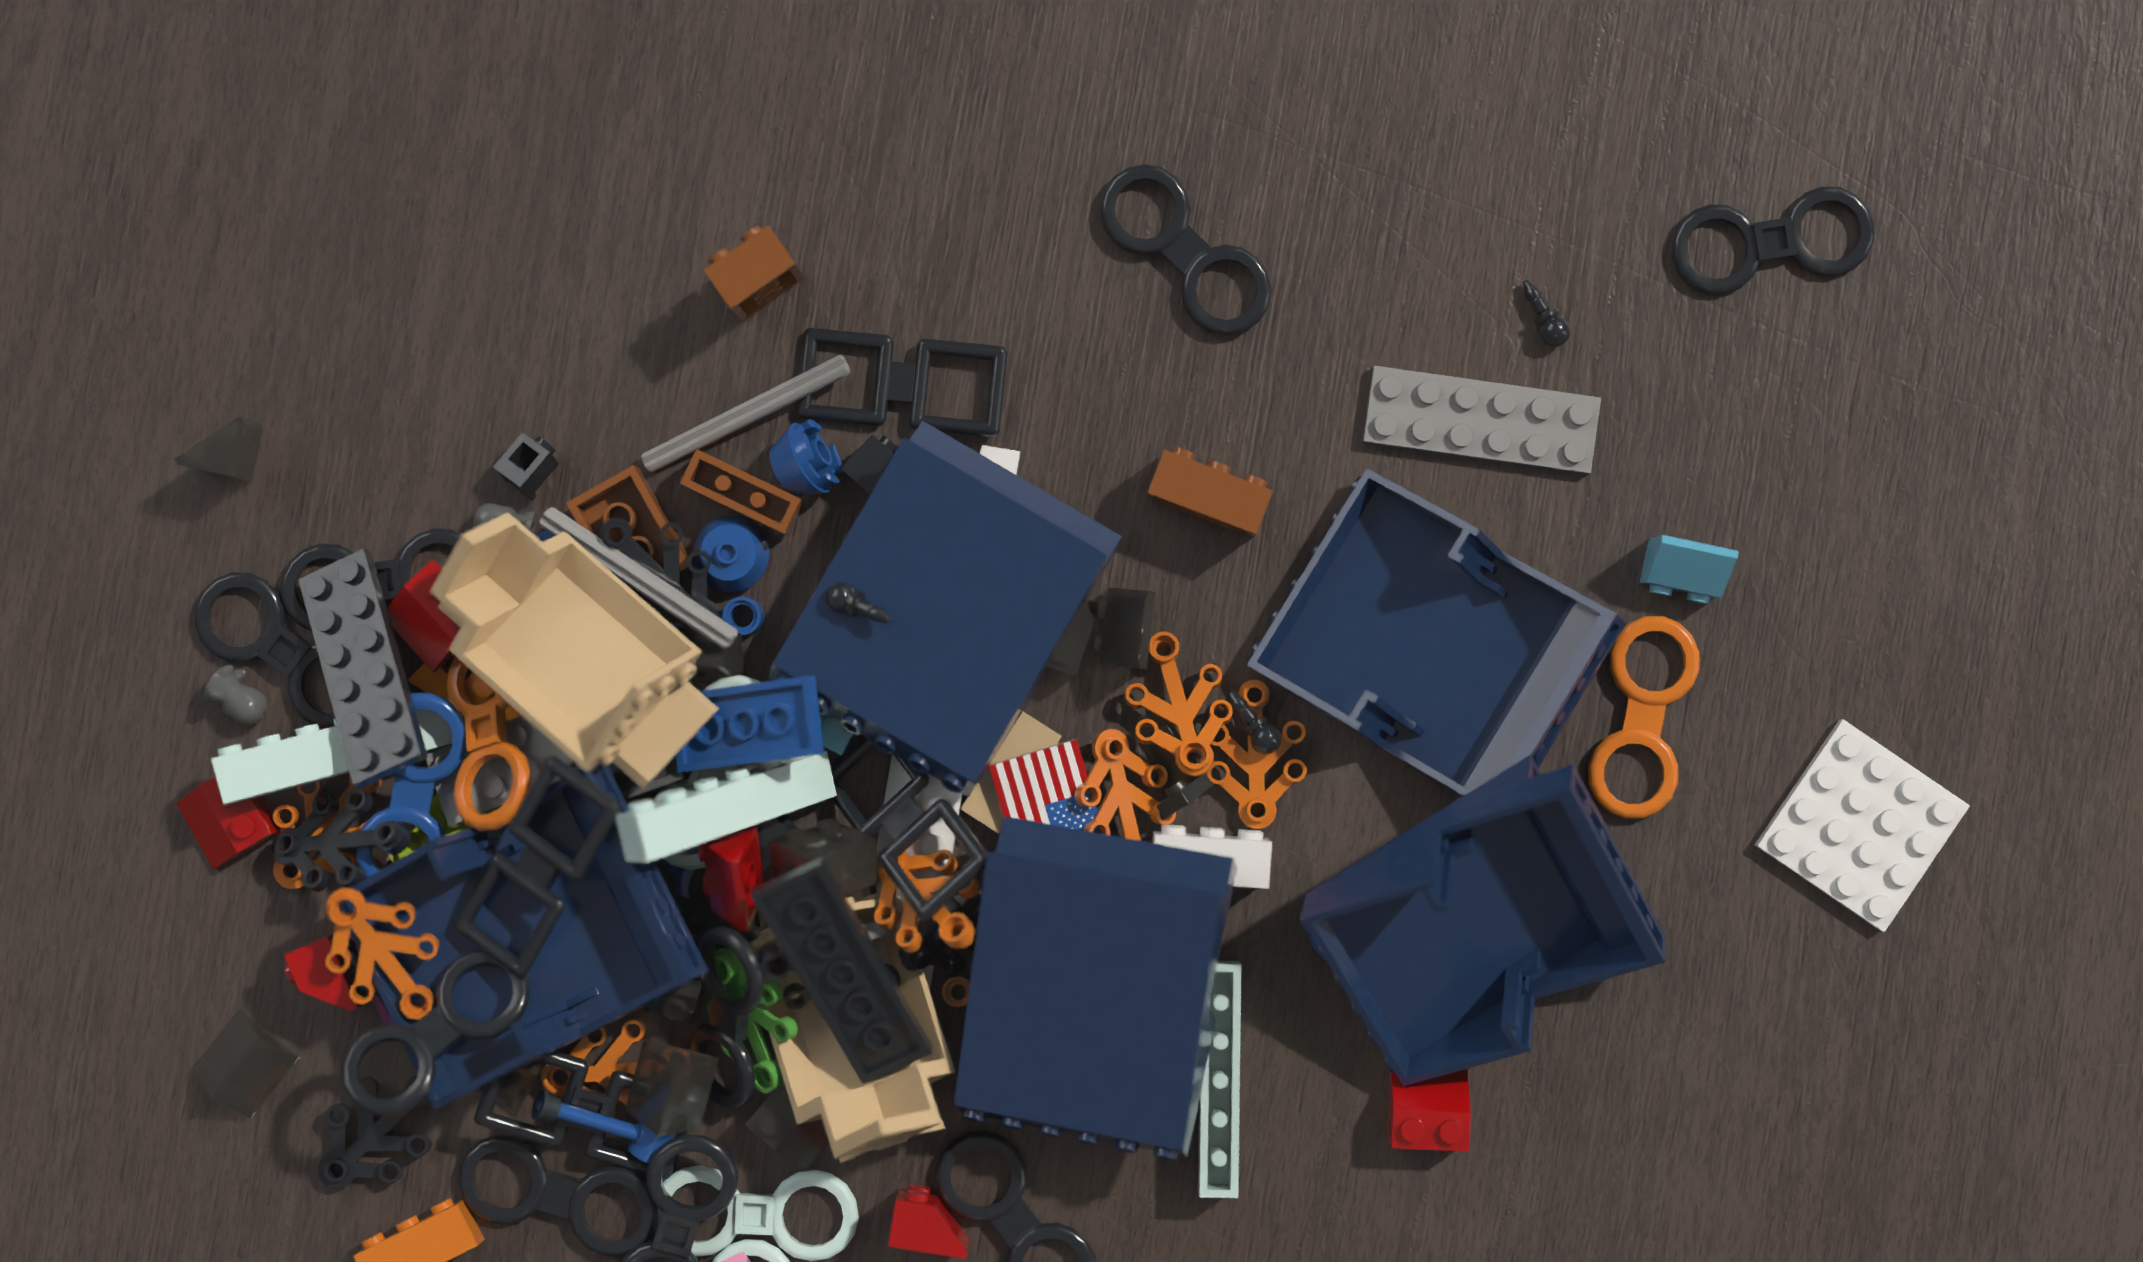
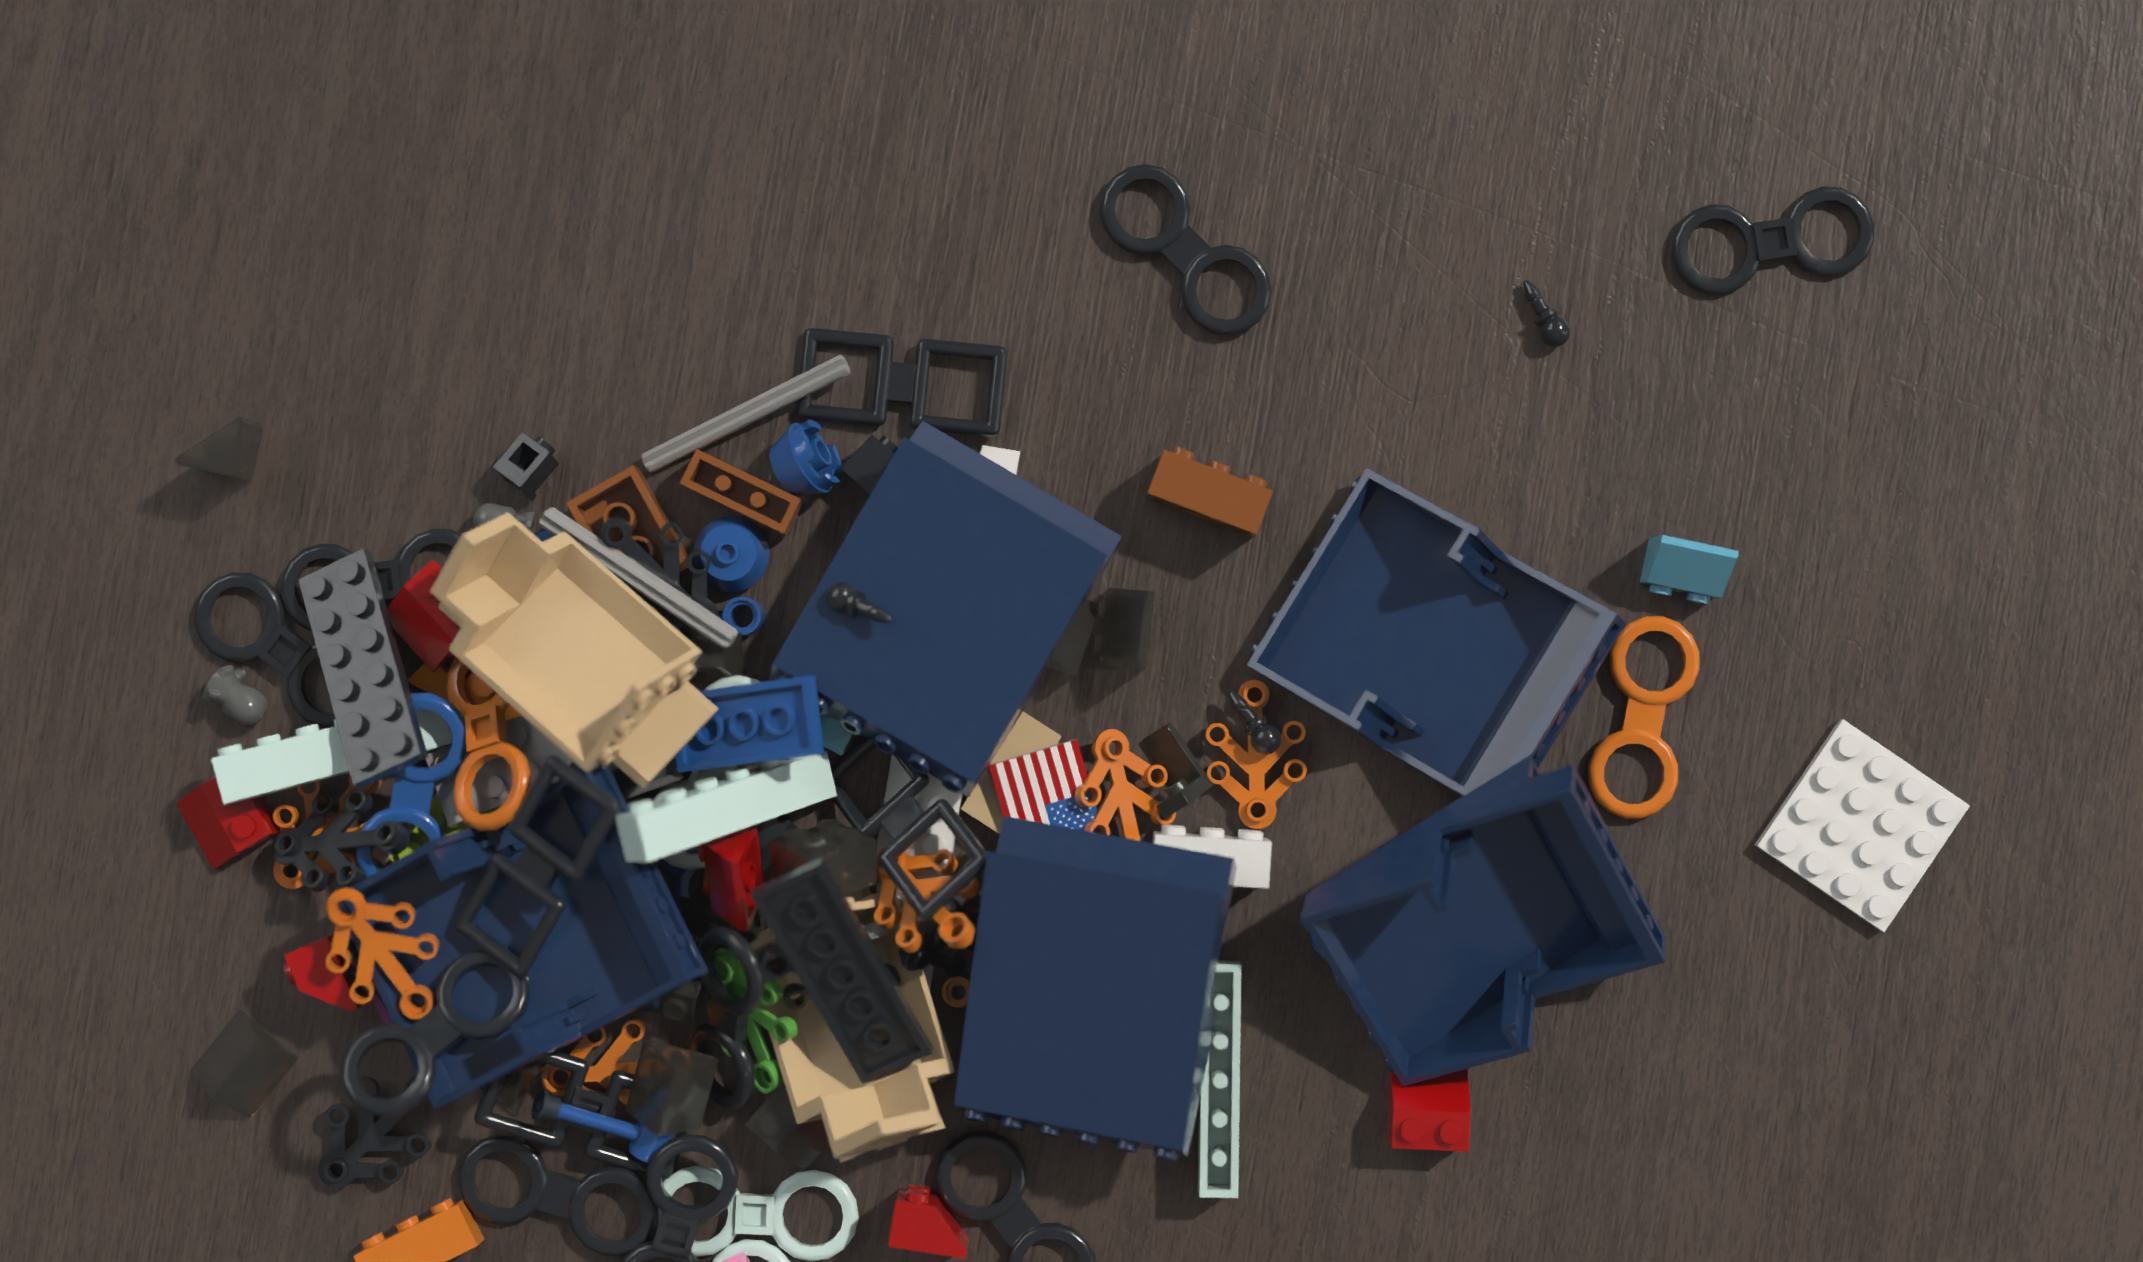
dark orange brick [704,225,805,322] -> none
orange plant [1125,631,1233,777] -> none
light grey plate [1362,366,1601,474] -> none

